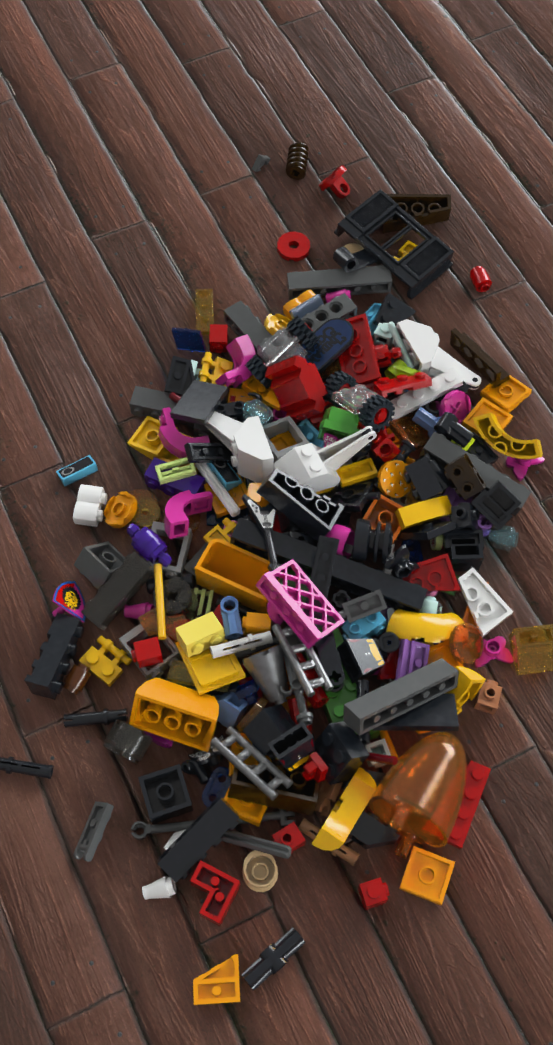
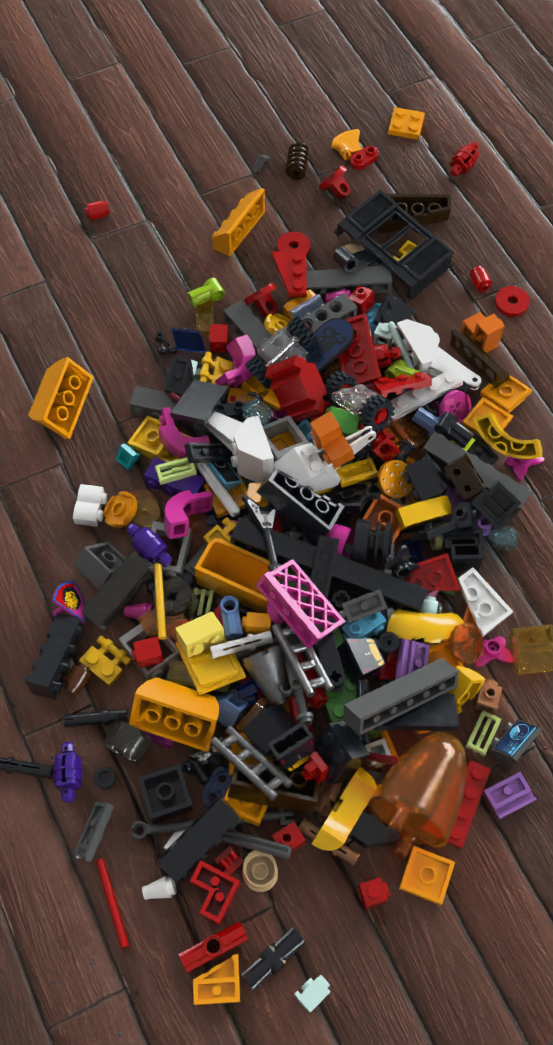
slope [56,455,98,487] -> none
none -> light orange windscreen [28,357,94,439]
none -> dark purple piece [53,742,83,803]
none -> red brick [84,200,110,221]
none -> black tile [94,767,116,790]
none -> red bar [95,858,129,949]
none -> teal tile [115,443,140,470]
none -> black piece [155,332,177,355]
none -> red piece [178,921,248,973]
none -> lime piece [187,278,225,307]
none -> light orange slope [212,188,265,257]
none -> red tile [214,845,244,876]
none -> red tile [244,283,277,317]
none -> red wing [272,252,307,297]
none -> light aqua brick [294,975,330,1014]
none -> orange brick [310,411,355,470]
none -> light orange arm [331,129,362,160]
none -> red brick [349,286,376,315]
none -> red plate [350,146,379,170]
none -> light orange plate [388,107,425,140]
none -> red piece [450,142,479,177]
none -> orange brick [461,312,505,353]
none -> yellowish green tile [465,710,502,757]
none -> medium lavender plate [483,772,537,820]
none -> slope [488,719,542,771]
none -> red tile [495,286,530,317]

